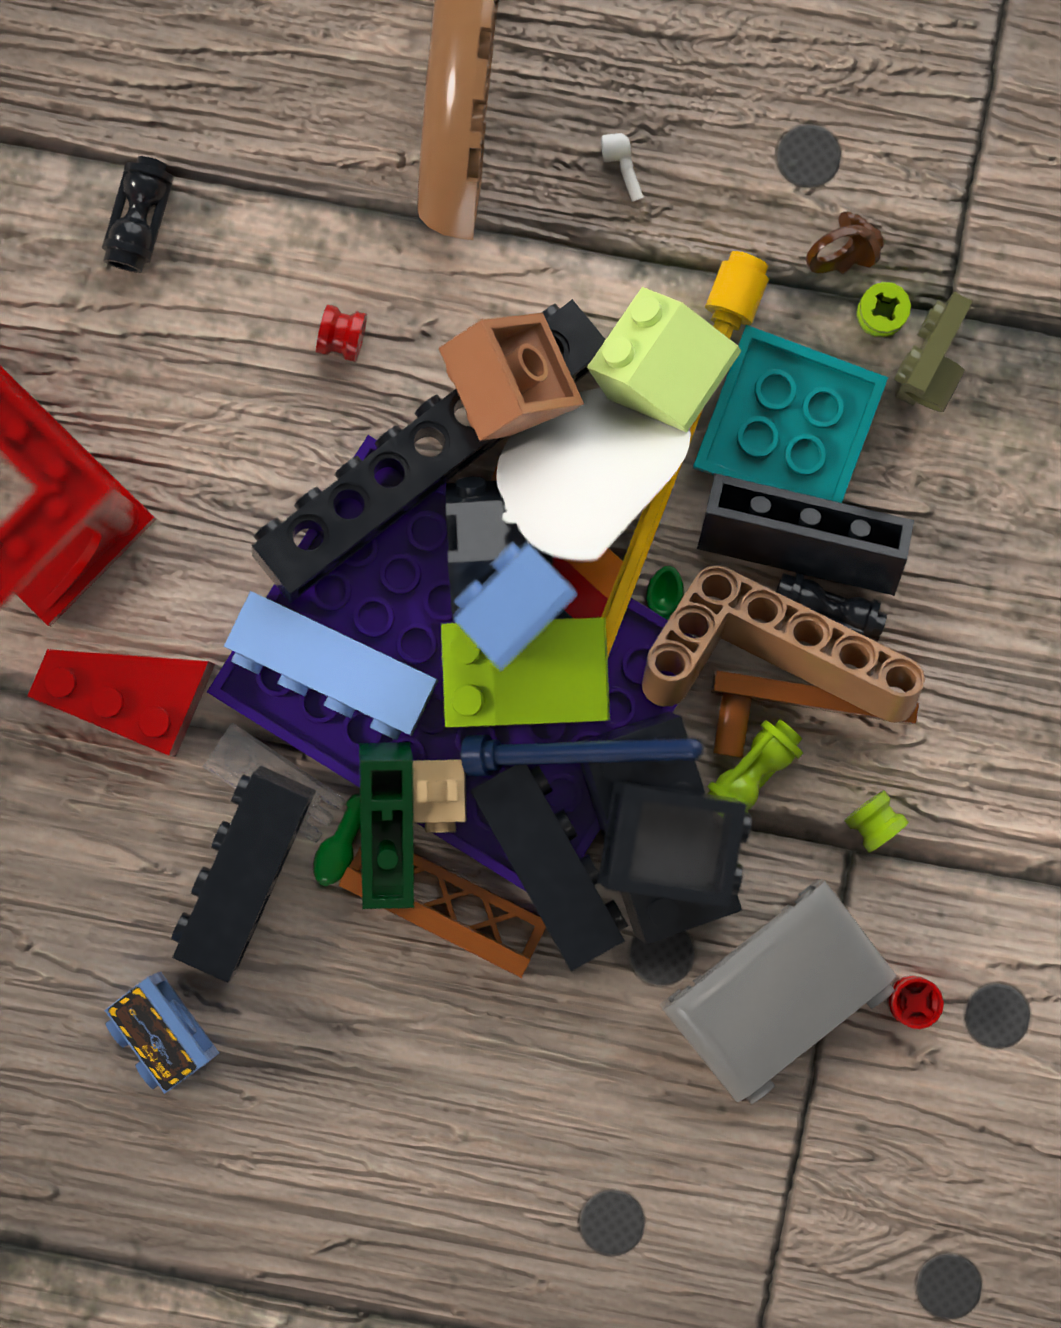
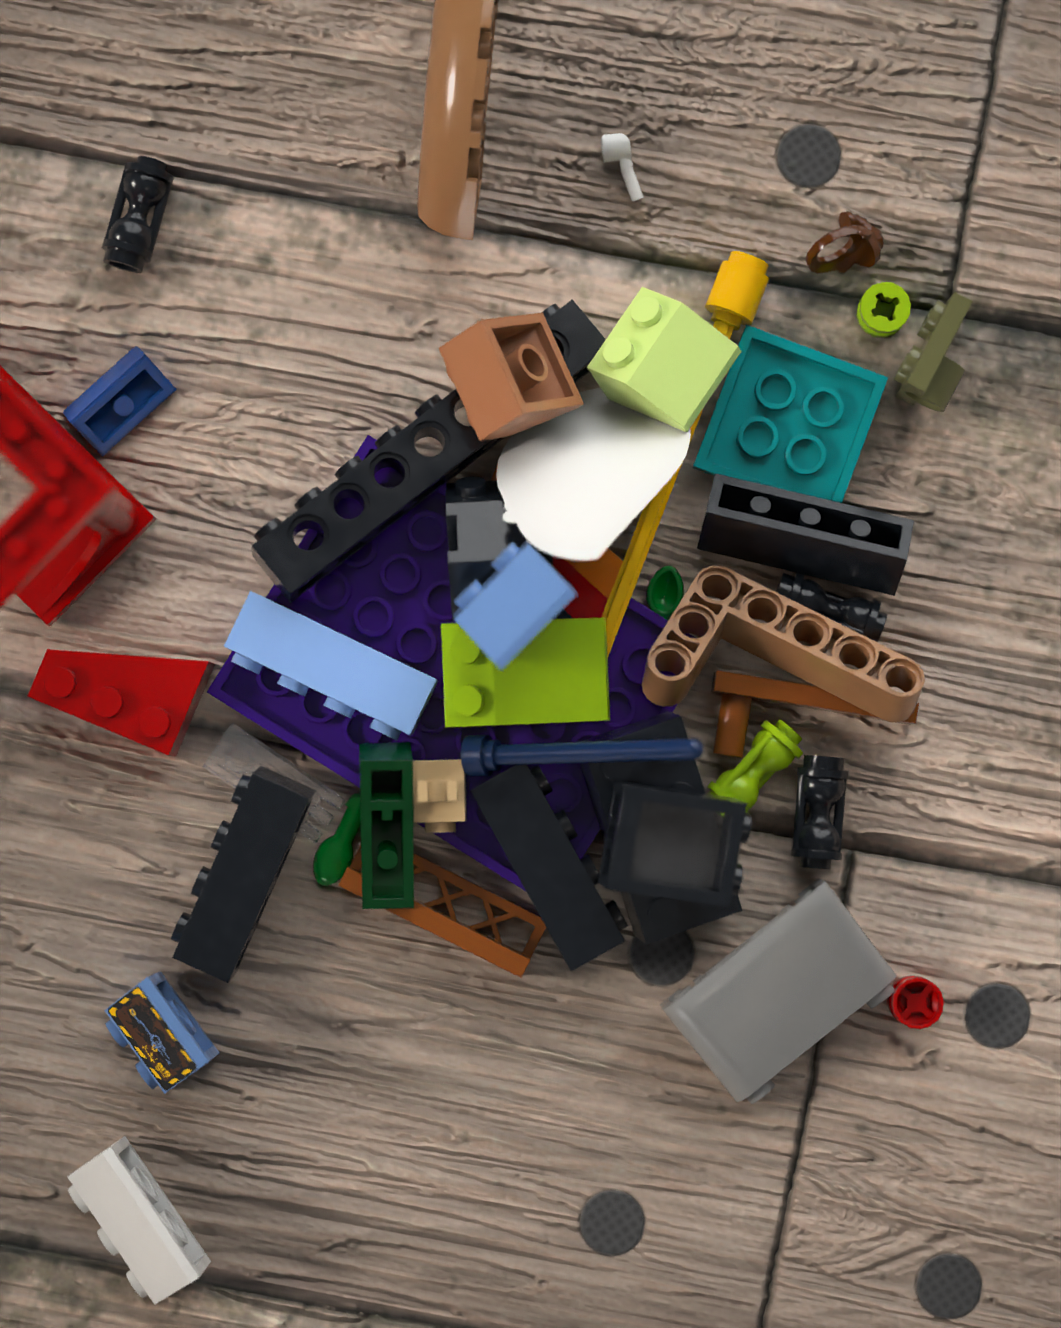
red wheel [316,304,367,362] -> none
lime wheel [844,790,909,853] -> none
none -> blue slope [63,346,177,457]
none -> white slope [67,1136,211,1305]
none -> black piece [791,755,849,870]

